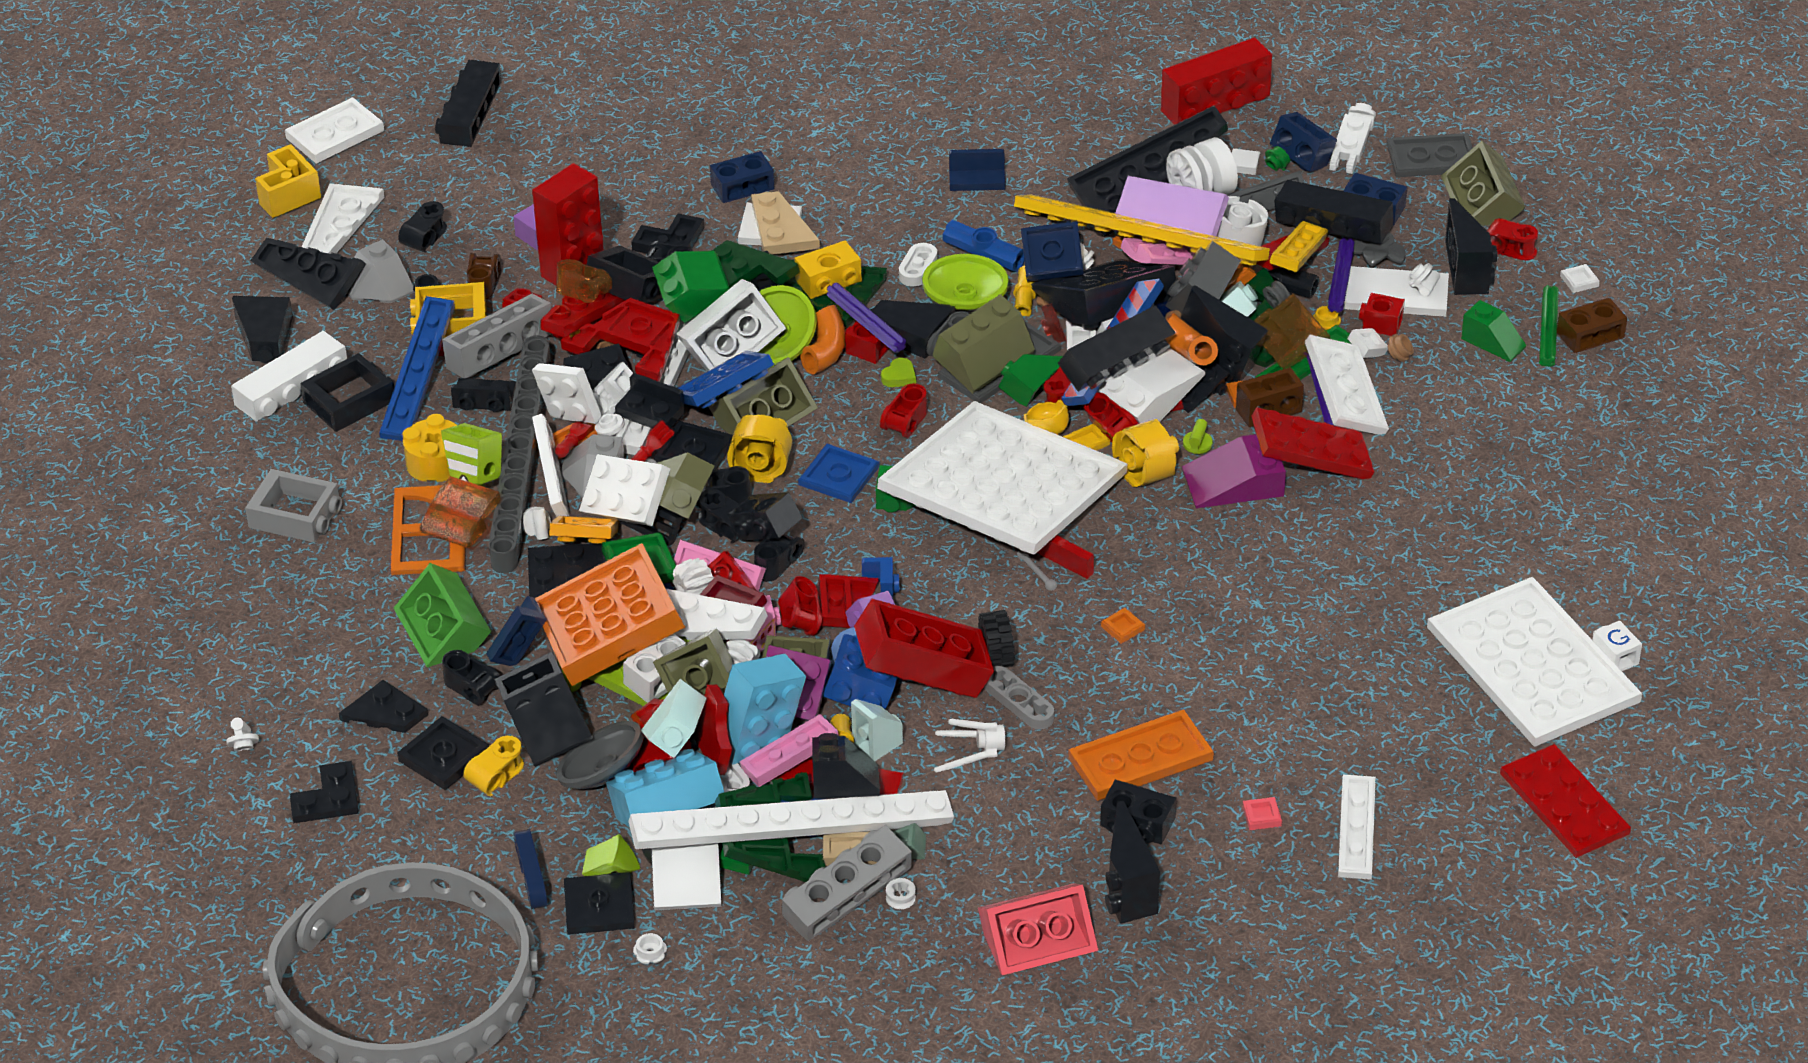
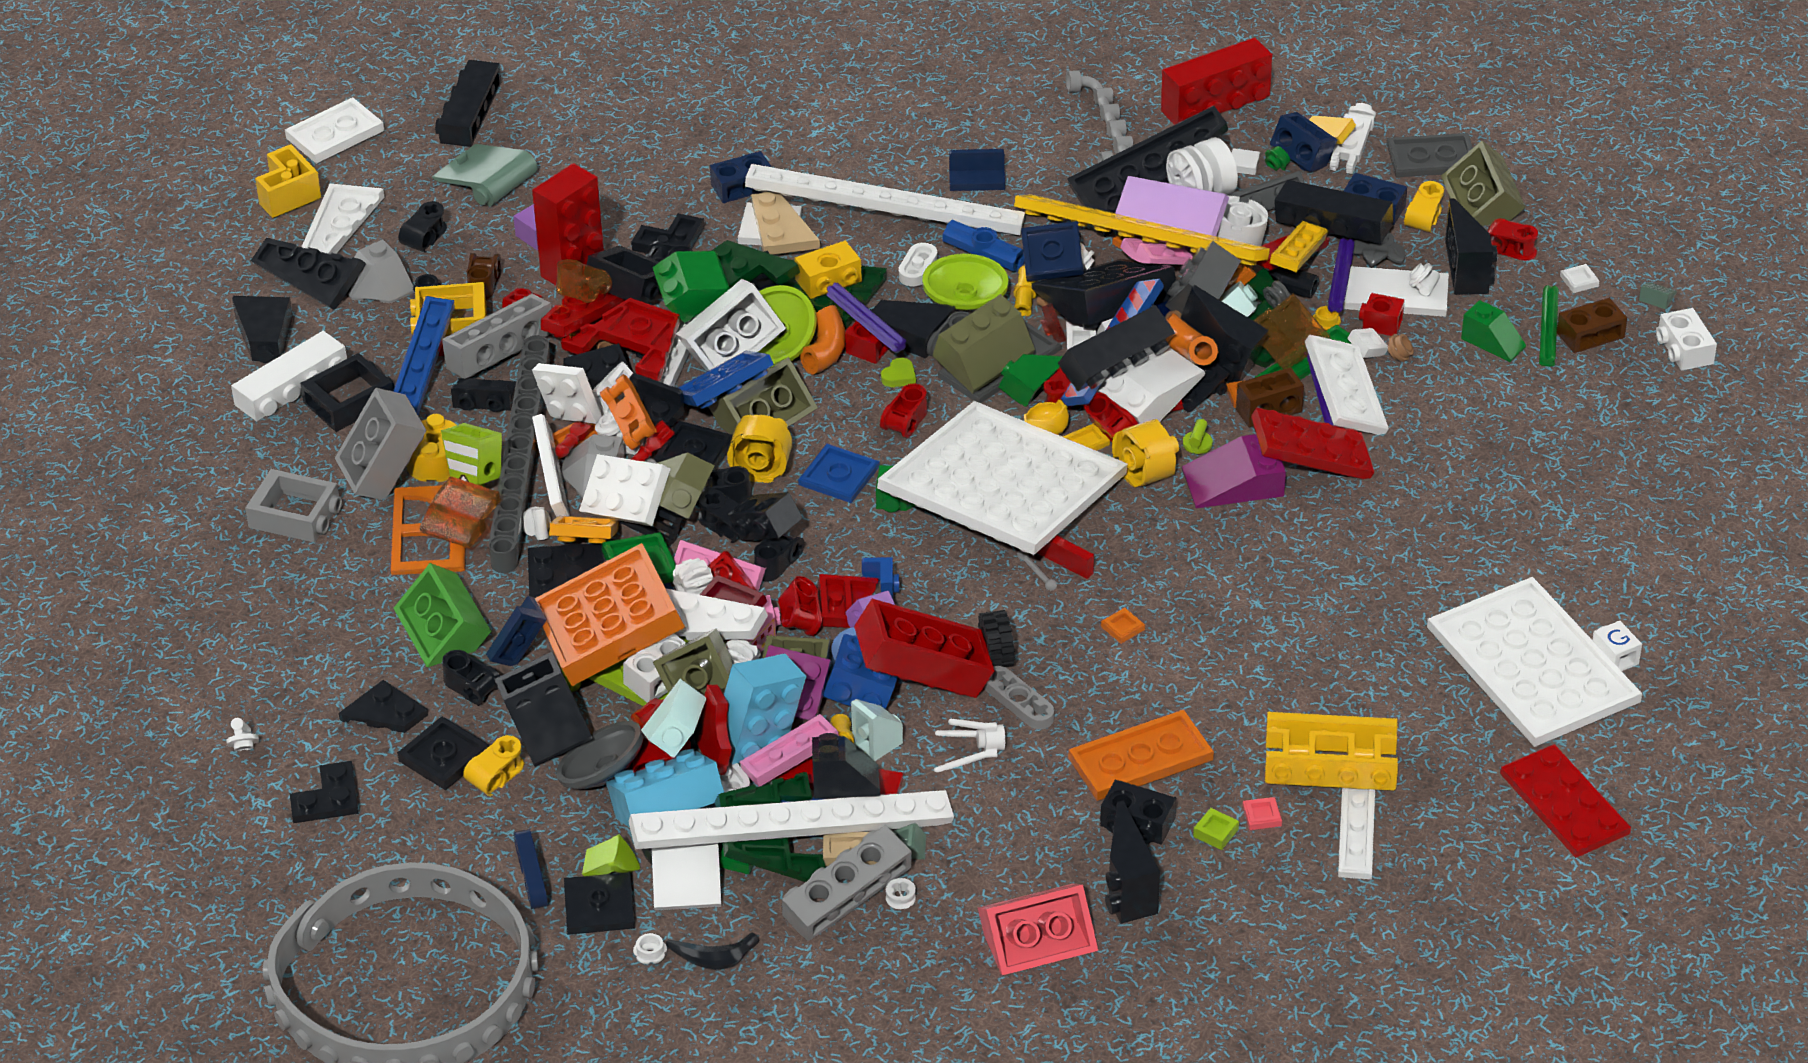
none -> light grey brick [335,388,426,500]
none -> sand green door [432,144,537,207]
none -> orange plate [600,374,657,450]
none -> black piece [666,933,759,970]
none -> white plate [745,164,1025,235]
none -> light grey bar [1066,70,1133,163]
none -> lime plate [1193,808,1239,850]
none -> yellow fence [1265,712,1398,790]
none -> yellow tile [1309,116,1356,144]
none -> yellow piece [1404,181,1444,233]
none -> sand green slope [1639,282,1677,309]
none -> white brick [1656,308,1717,371]

